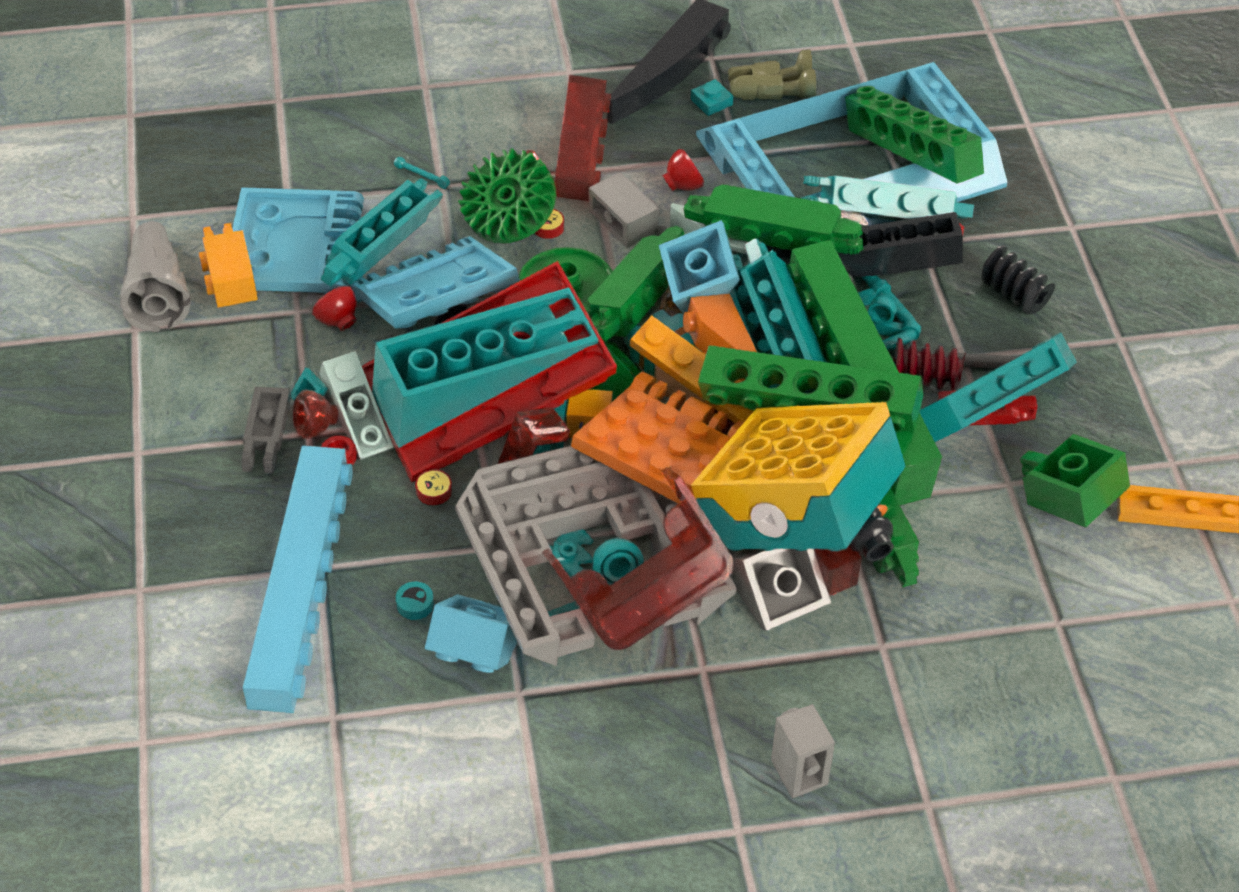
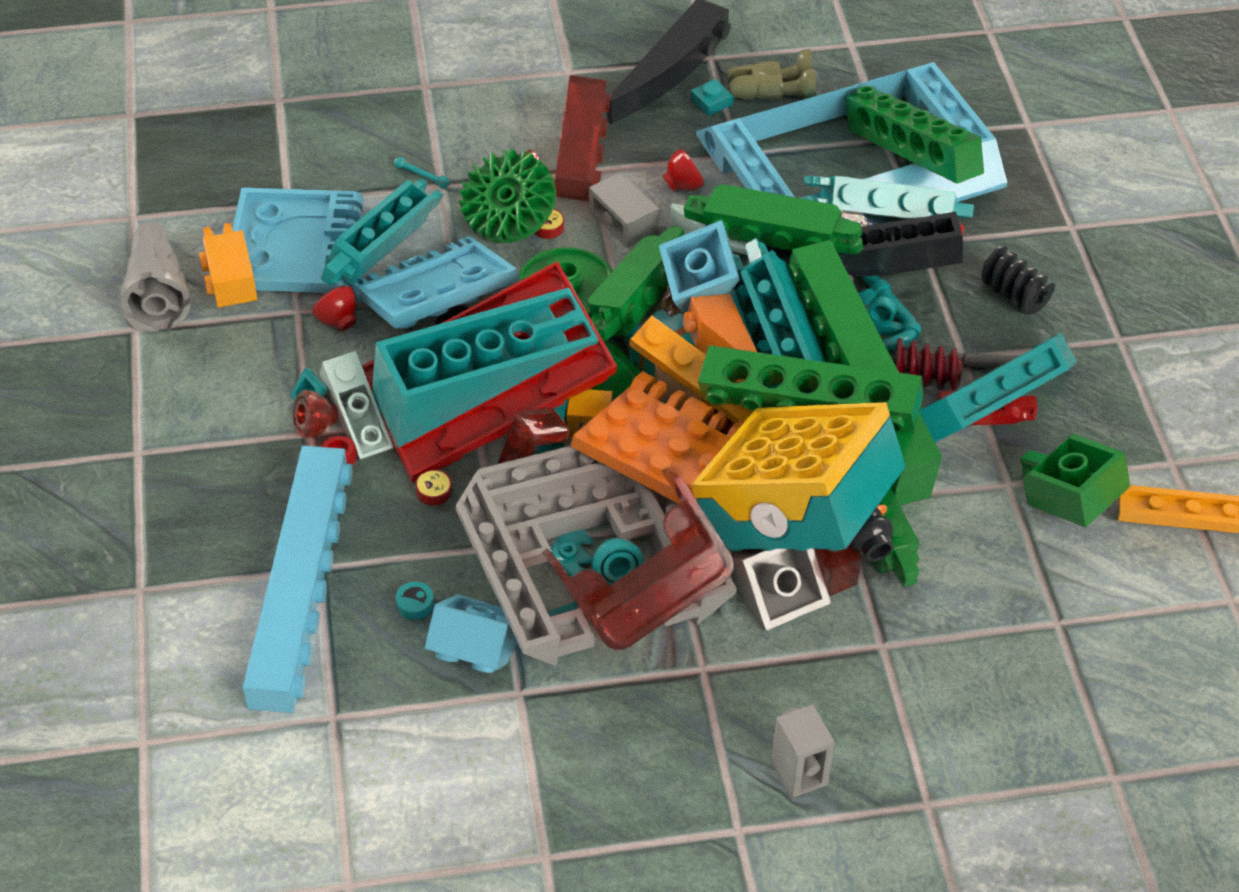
dark grey hinge [241,387,291,473] -> none

